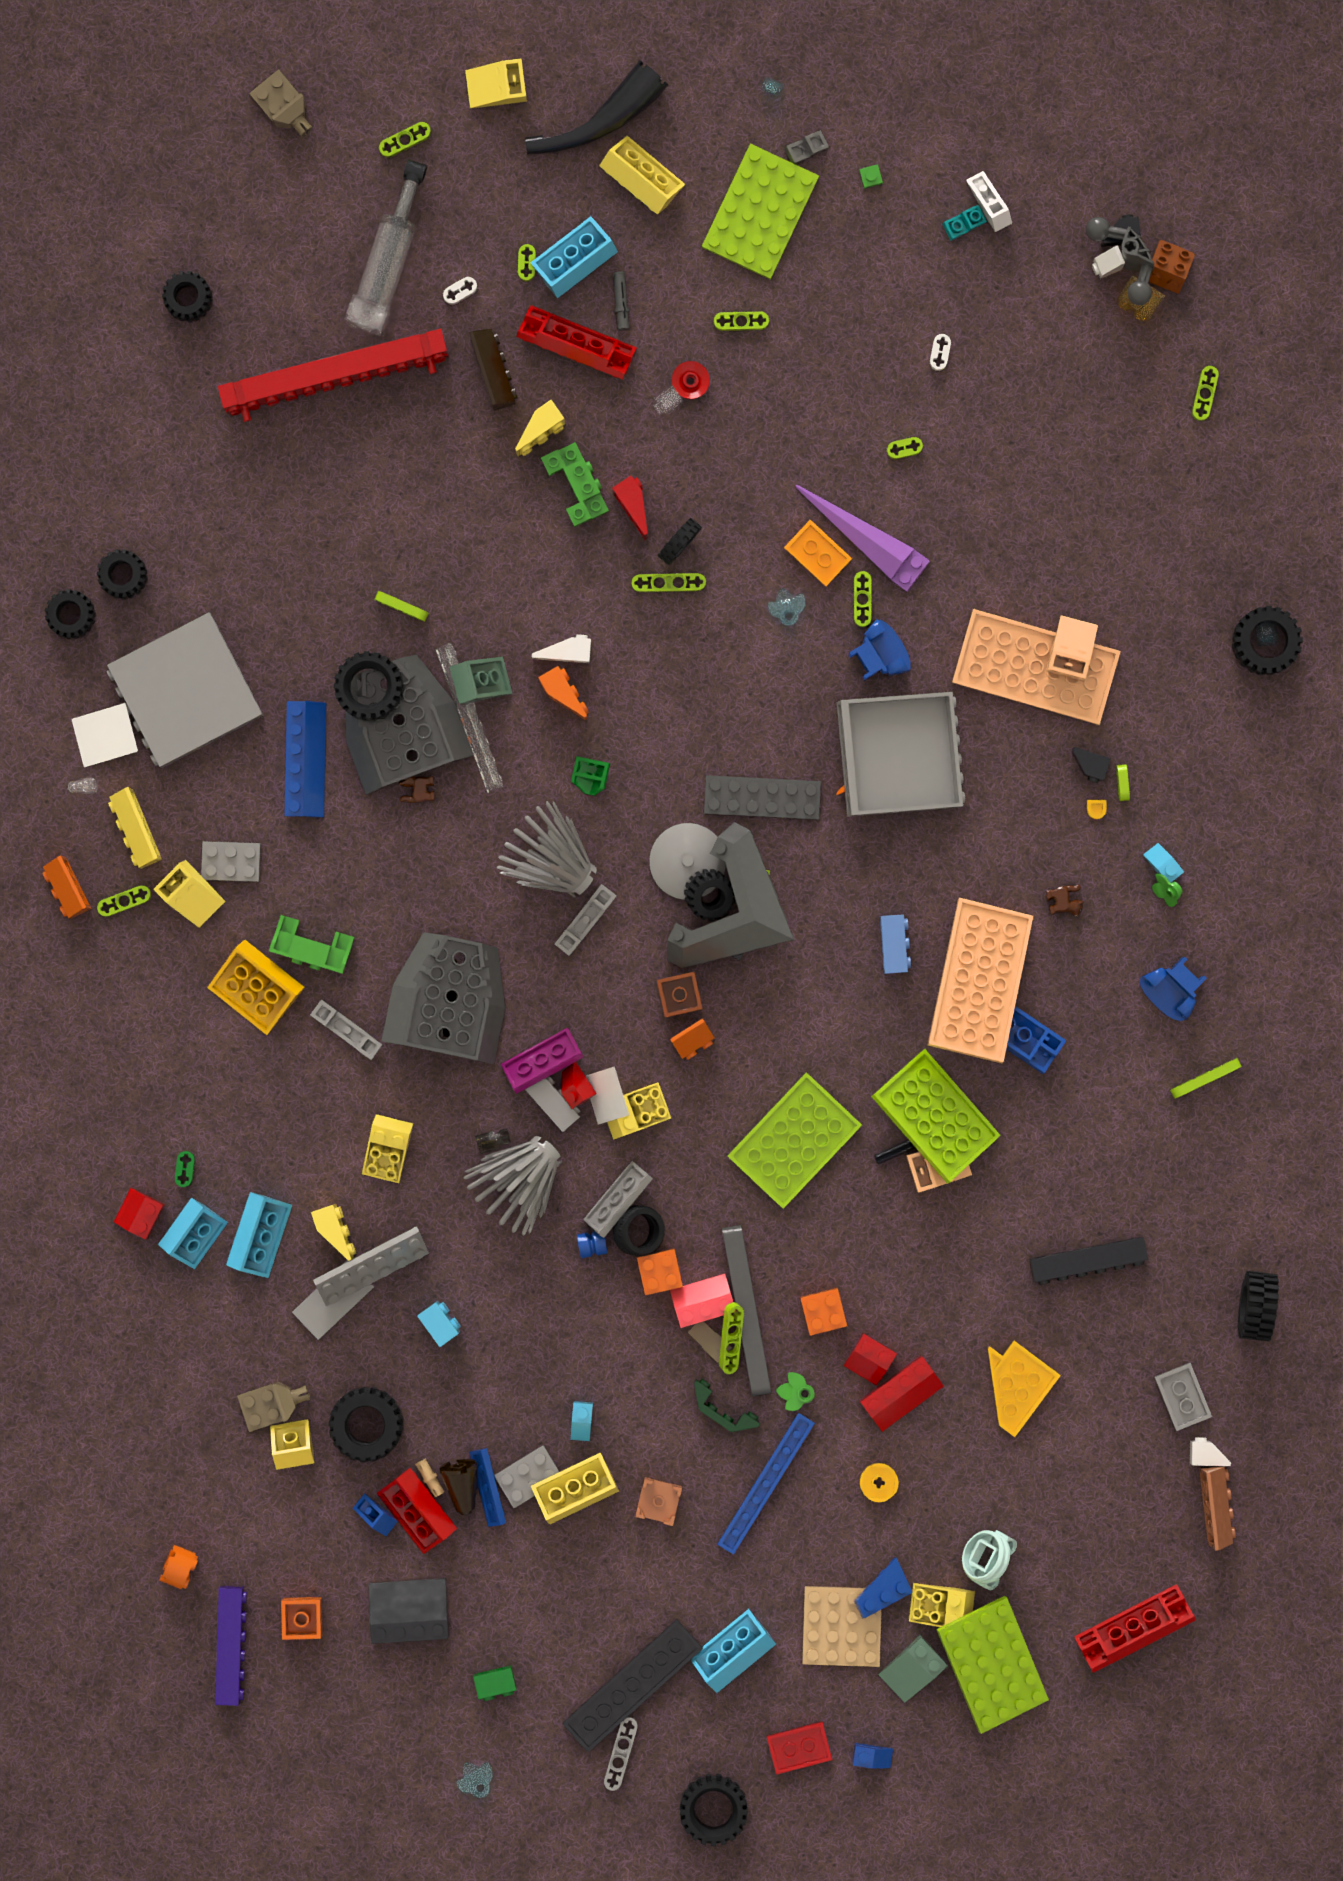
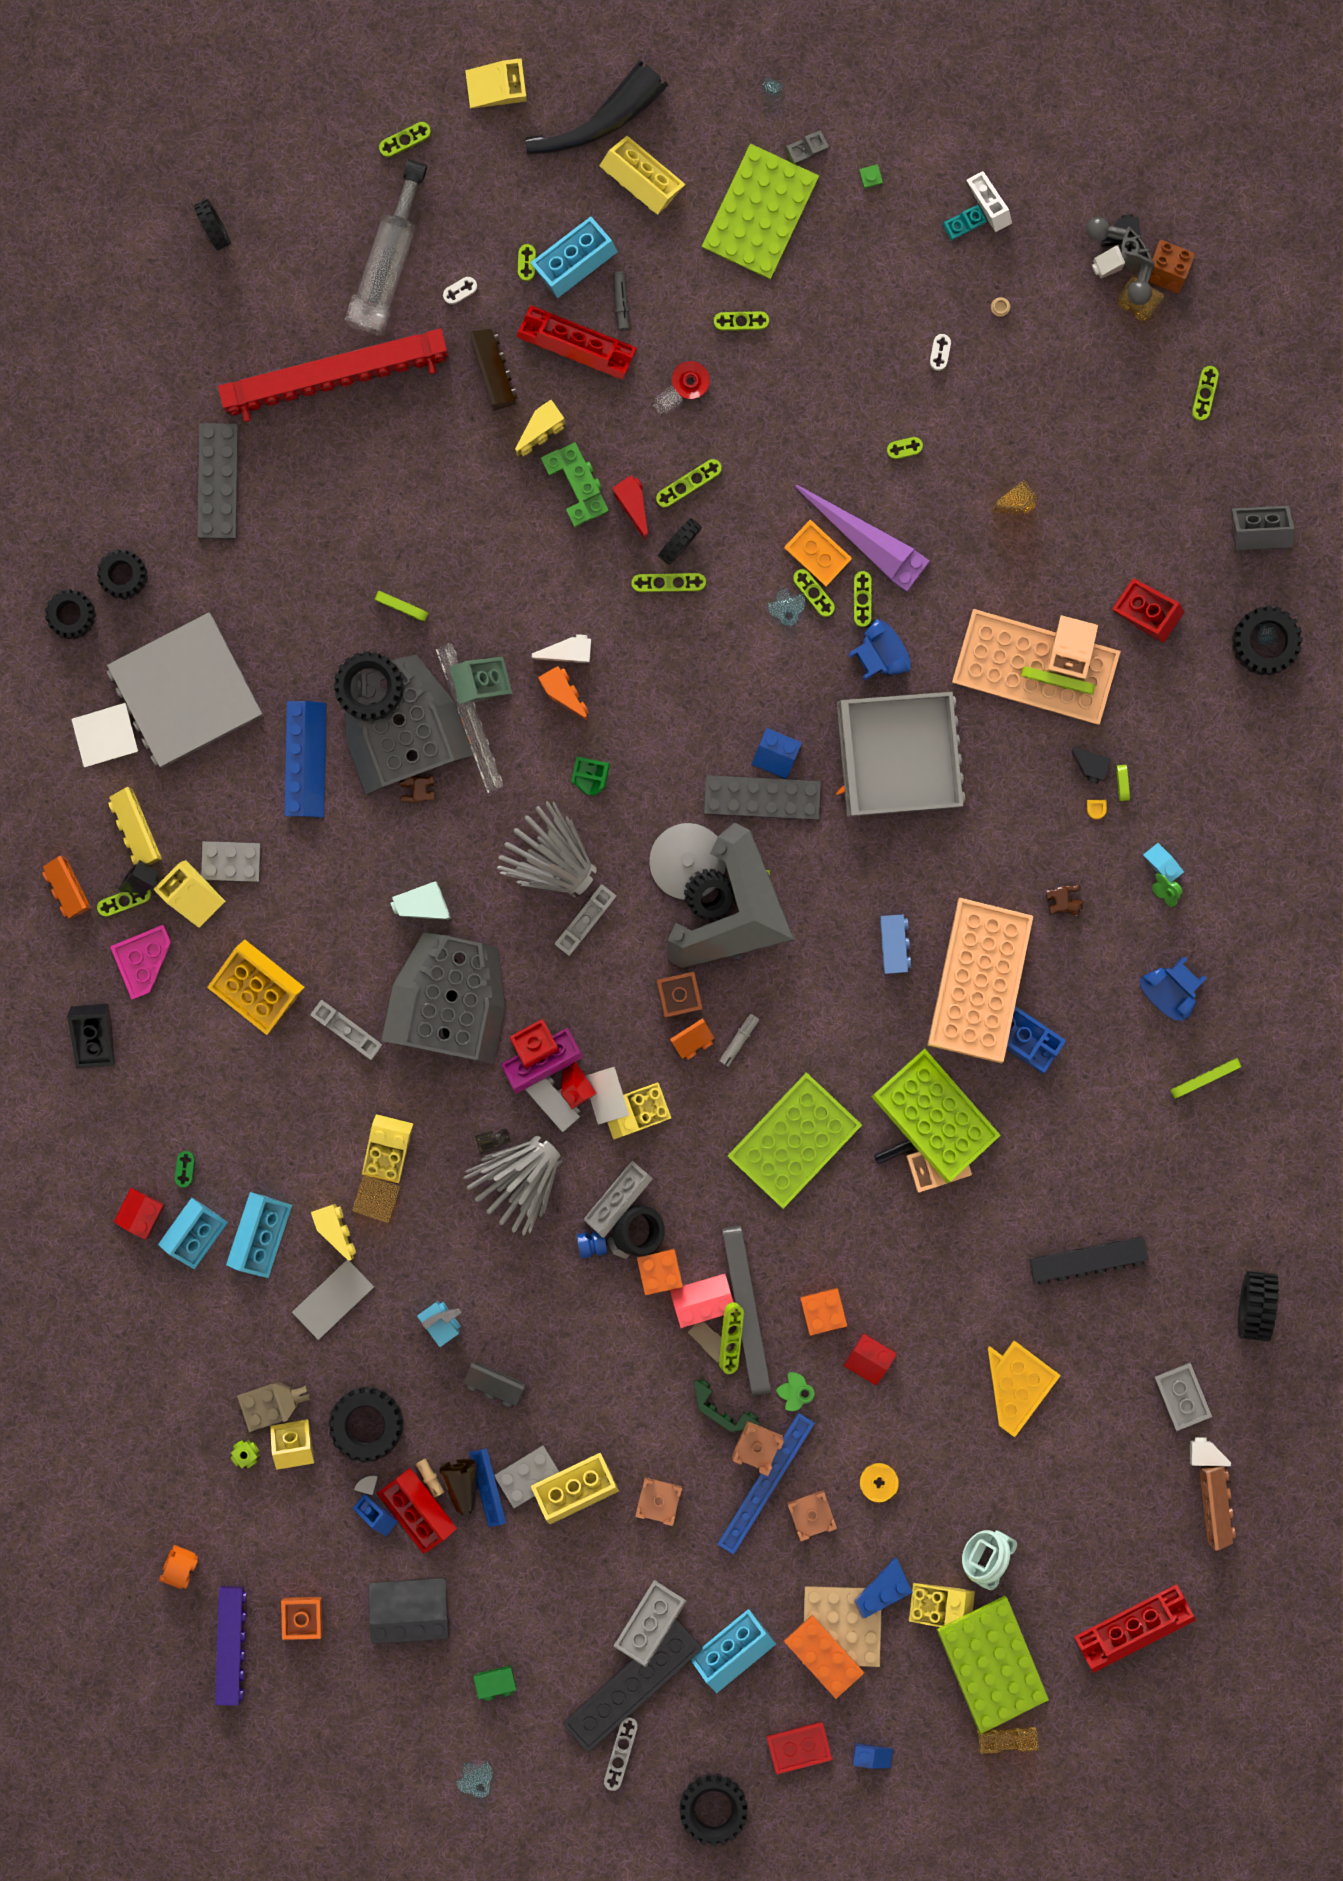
clear cone [68,776,98,795] -> none
black tyre [162,271,212,322] -> none
dark tan plate [249,69,313,137] -> none
bright green bracket [269,915,355,974] -> none
light grey plate [313,1227,429,1307] -> none
medium azure slope [570,1401,593,1441] -> none
red slope [859,1355,944,1432] -> none
sand green slope [878,1635,948,1703] -> none
none -> black slope [67,1004,115,1068]
none -> dark pink plate [110,925,171,1000]
none -> black slope [118,860,159,894]
none -> black tyre [194,199,231,251]
none -> dark grey plate [197,423,238,539]
none -> lime brick [231,1440,260,1469]
none -> clear yellow plate [352,1175,401,1223]
none -> light grey tile [354,1475,378,1495]
none -> light aqua slope [391,881,451,920]
none -> flat silver slope [422,1308,463,1329]
none -> dark grey slope [463,1360,526,1407]
none -> red tile [509,1019,560,1068]
none -> light grey tile [606,1236,630,1259]
none -> light grey tile [614,1580,687,1667]
none -> lime beam [656,459,721,508]
none -> light grey axle [719,1014,759,1067]
none -> nougat panel [732,1421,784,1476]
none -> blue slope [751,728,802,779]
none -> orange plate [784,1615,864,1699]
none -> nougat panel [787,1490,837,1541]
none -> lime beam [793,569,835,617]
none -> clear yellow arch [977,1727,1038,1754]
none -> tan plate [991,297,1010,317]
none -> clear yellow slope [991,480,1038,515]
none -> lime beam [1021,666,1096,695]
none -> red slope [1112,578,1185,643]
none -> dark grey slope [1232,506,1294,550]

